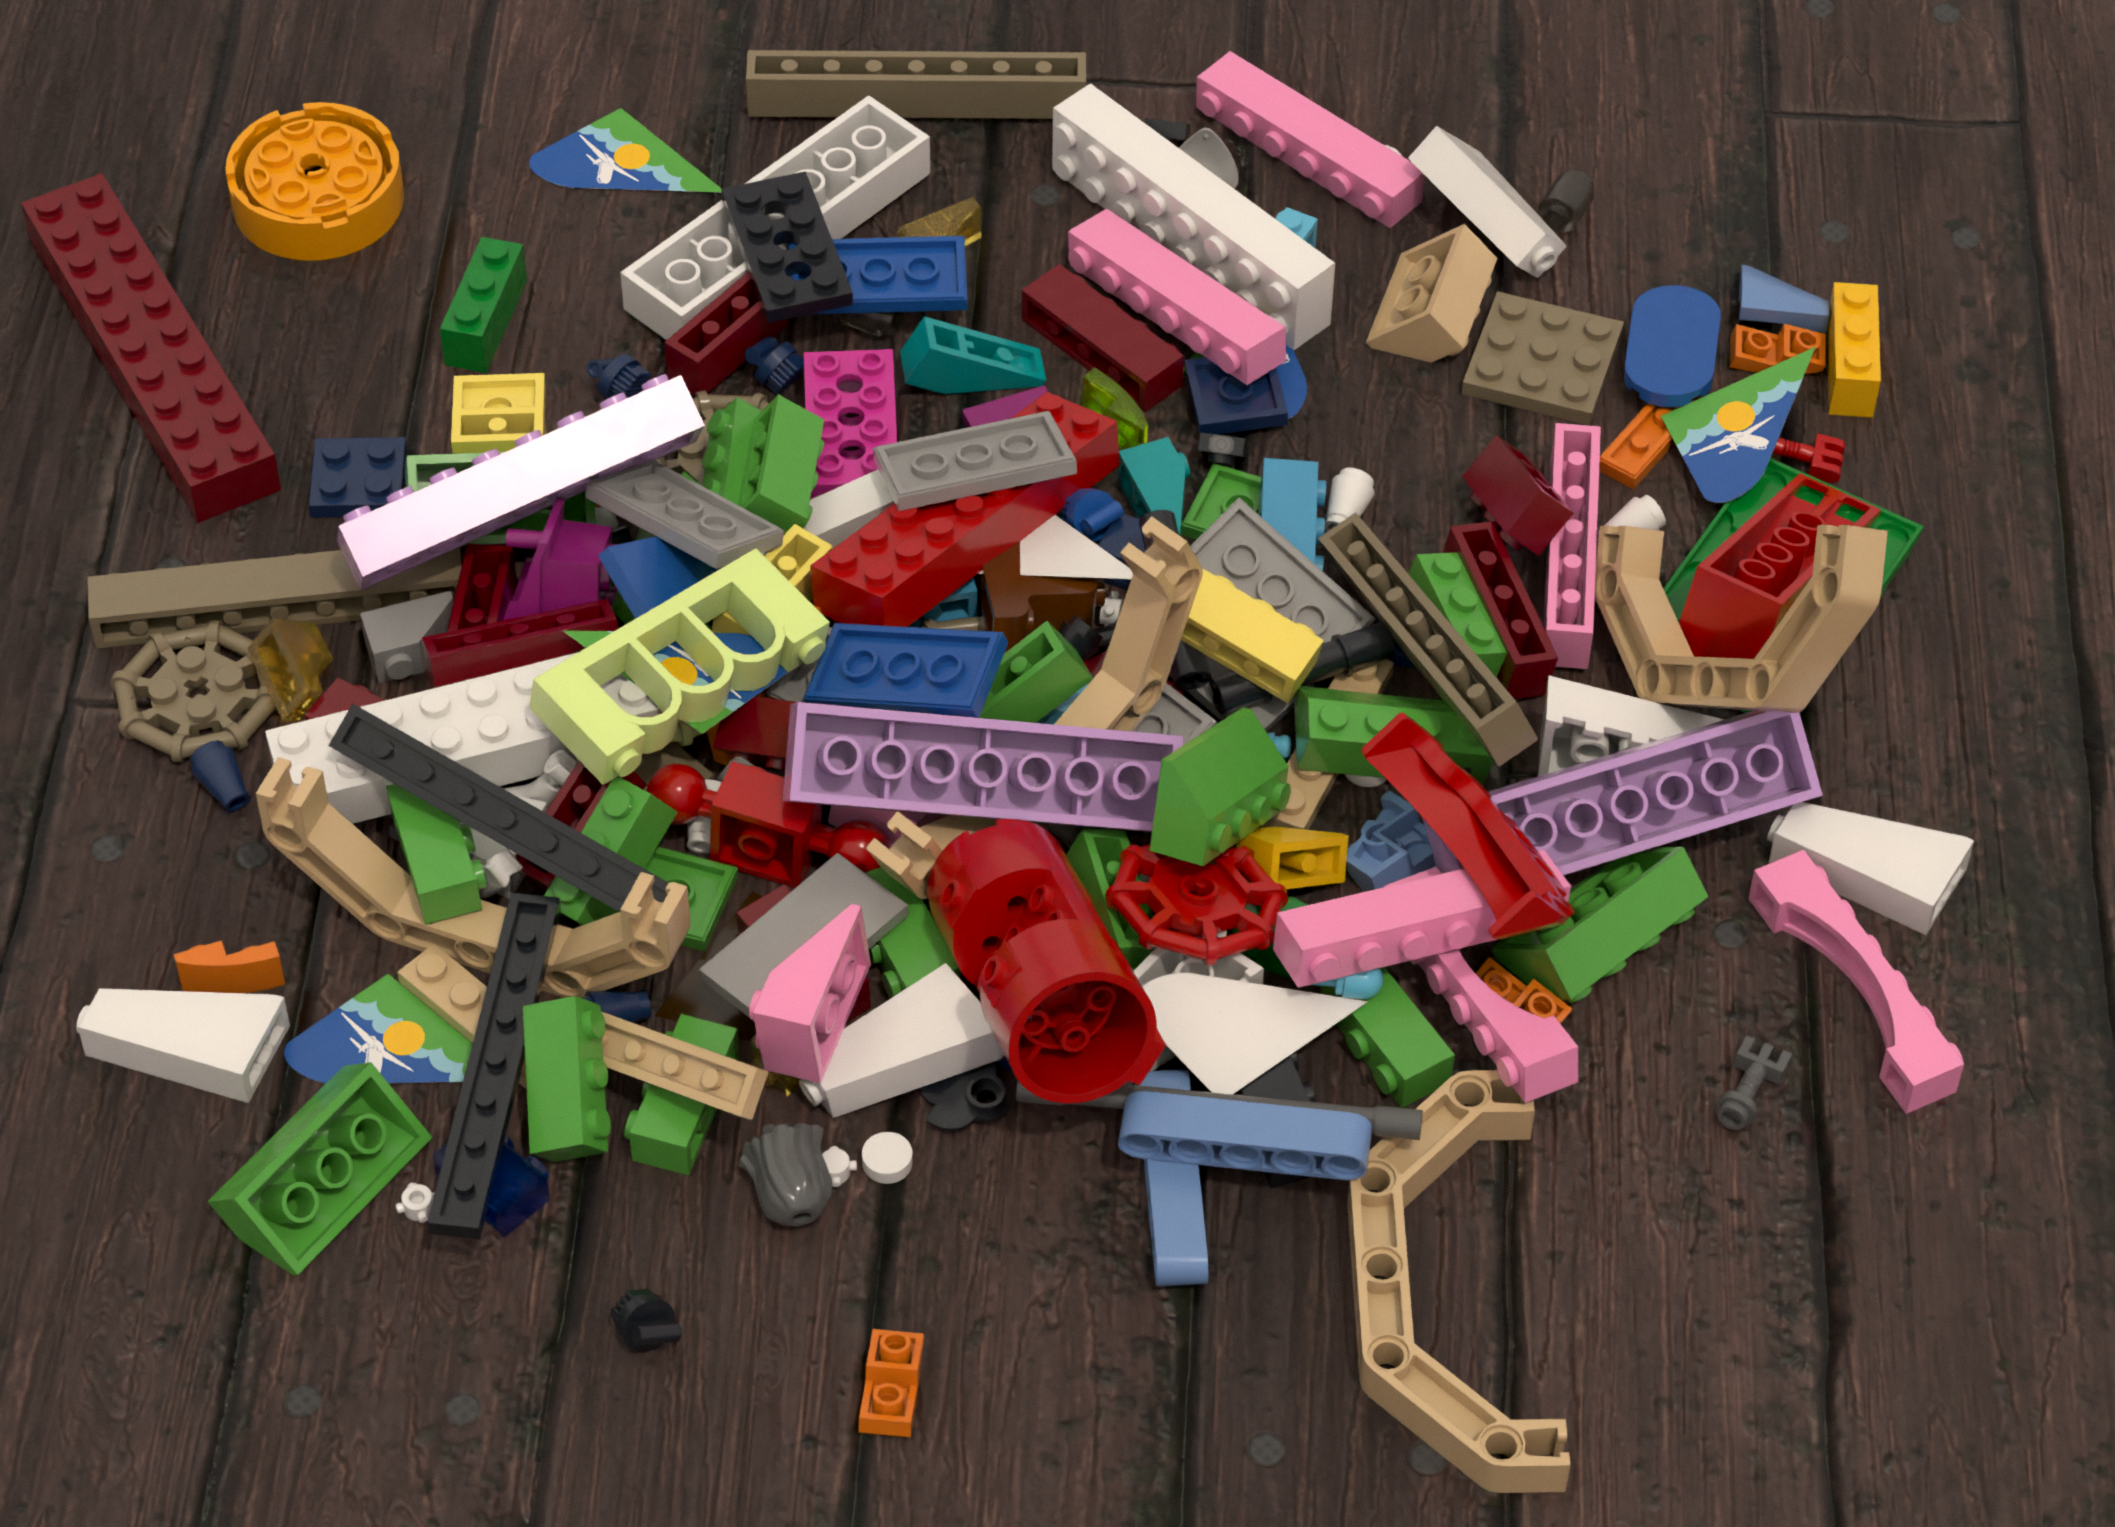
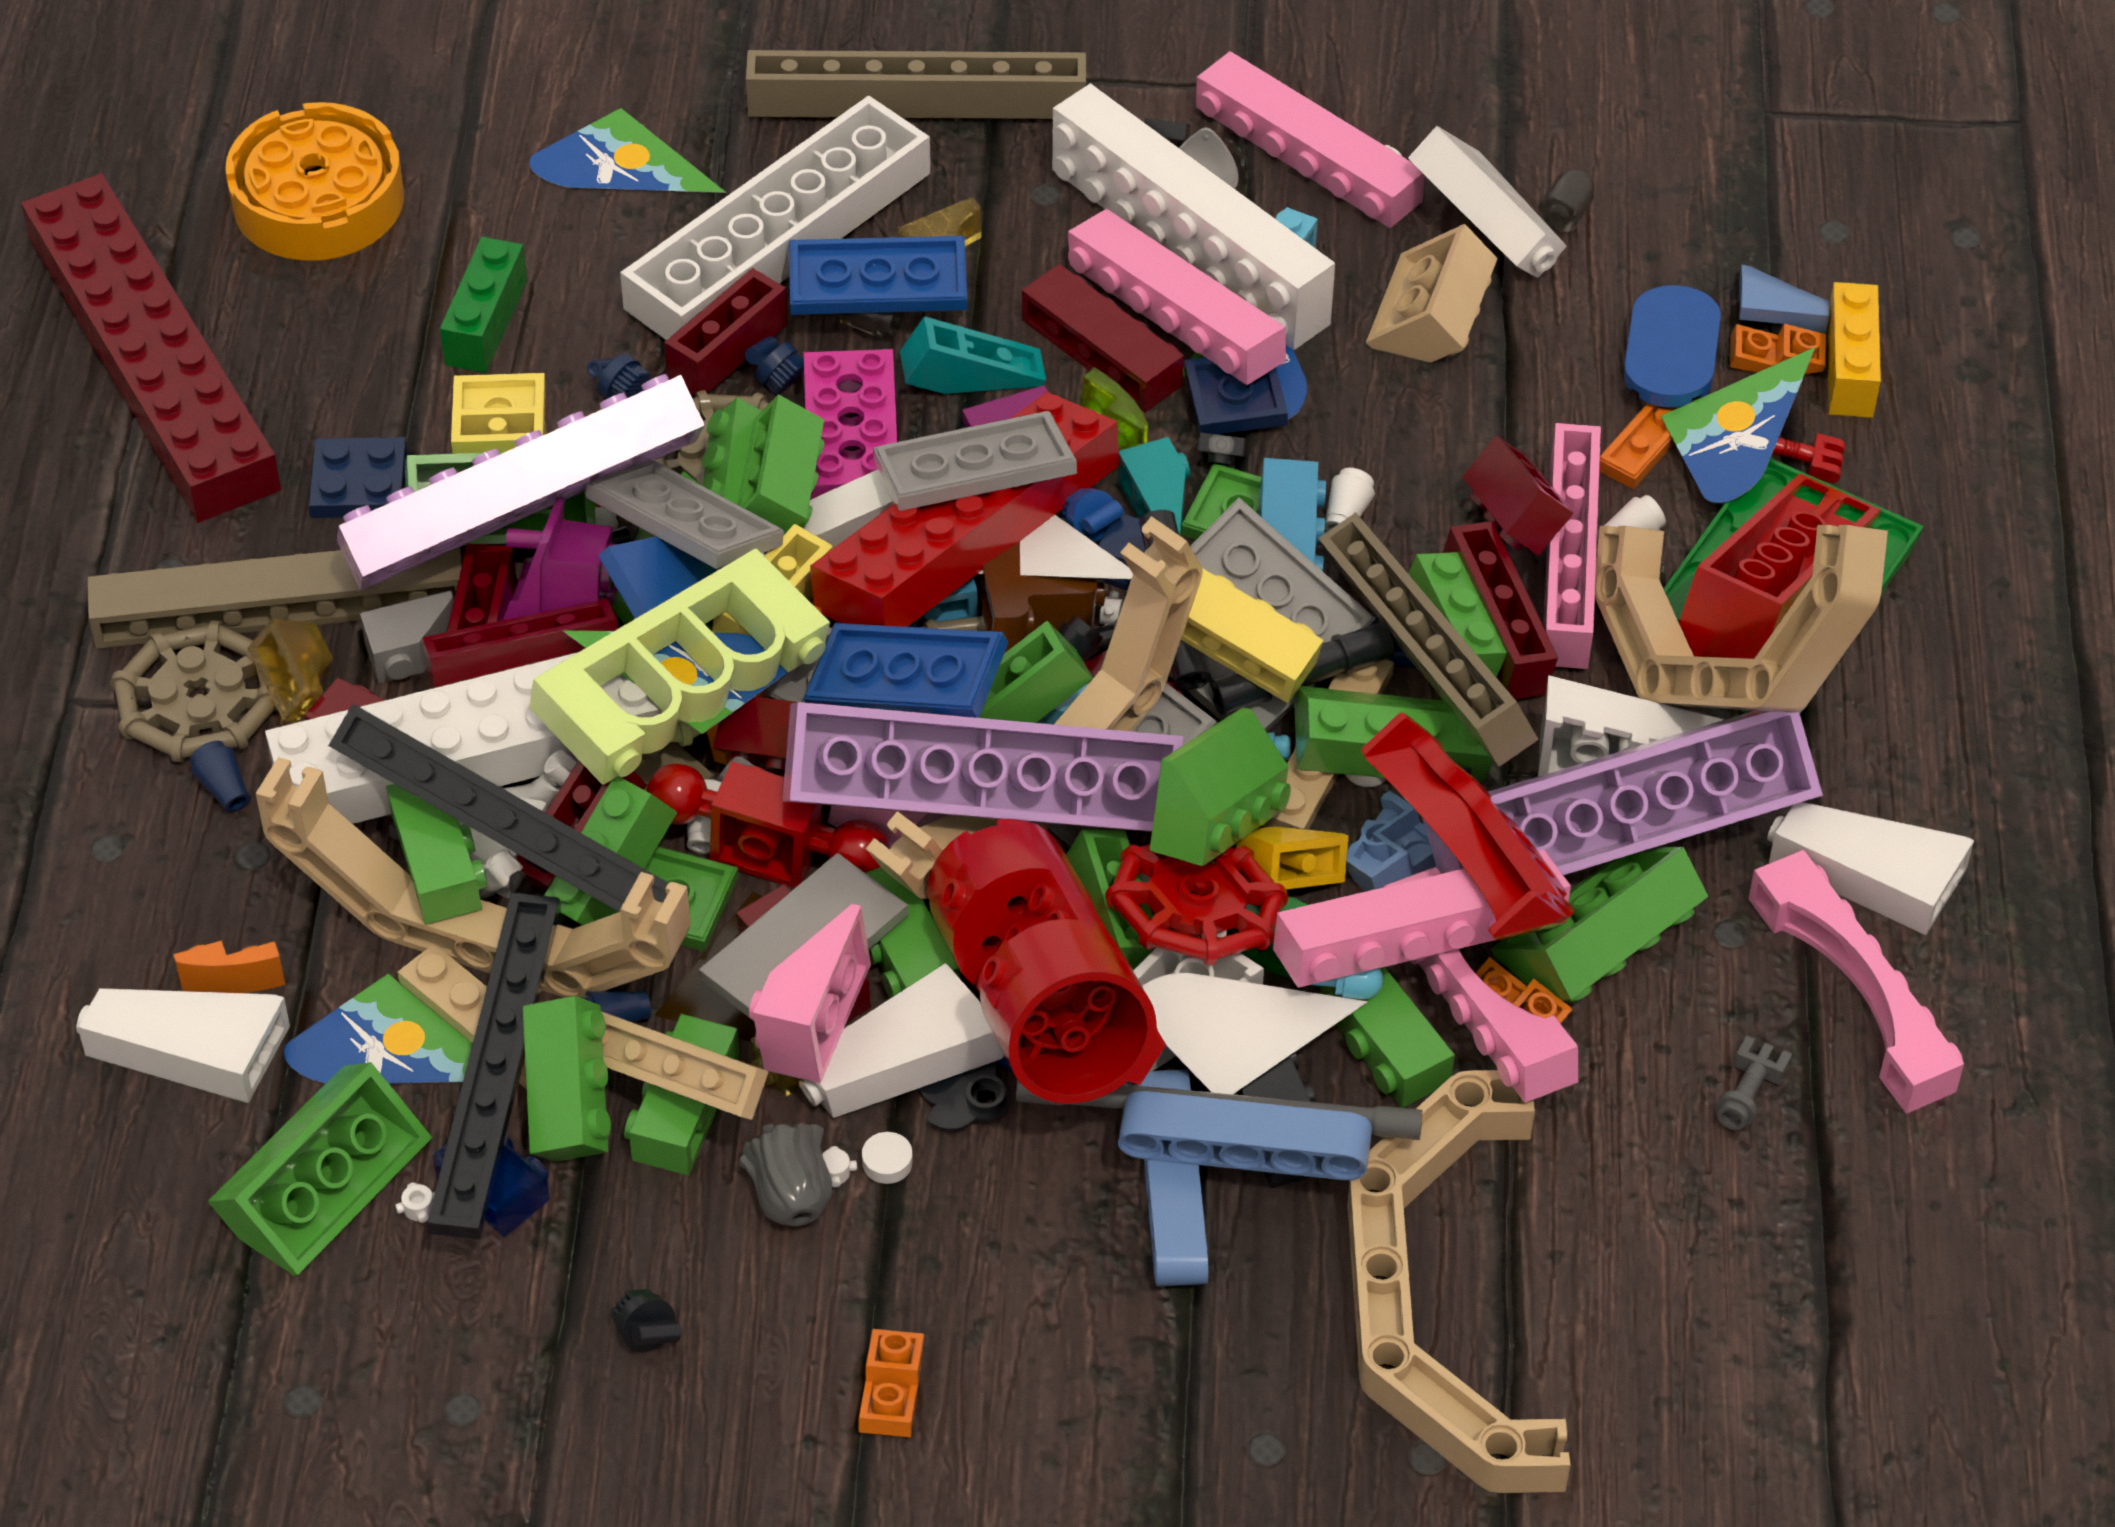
black plate [721,171,853,323] -> none
dark tan plate [1461,291,1624,425] -> none

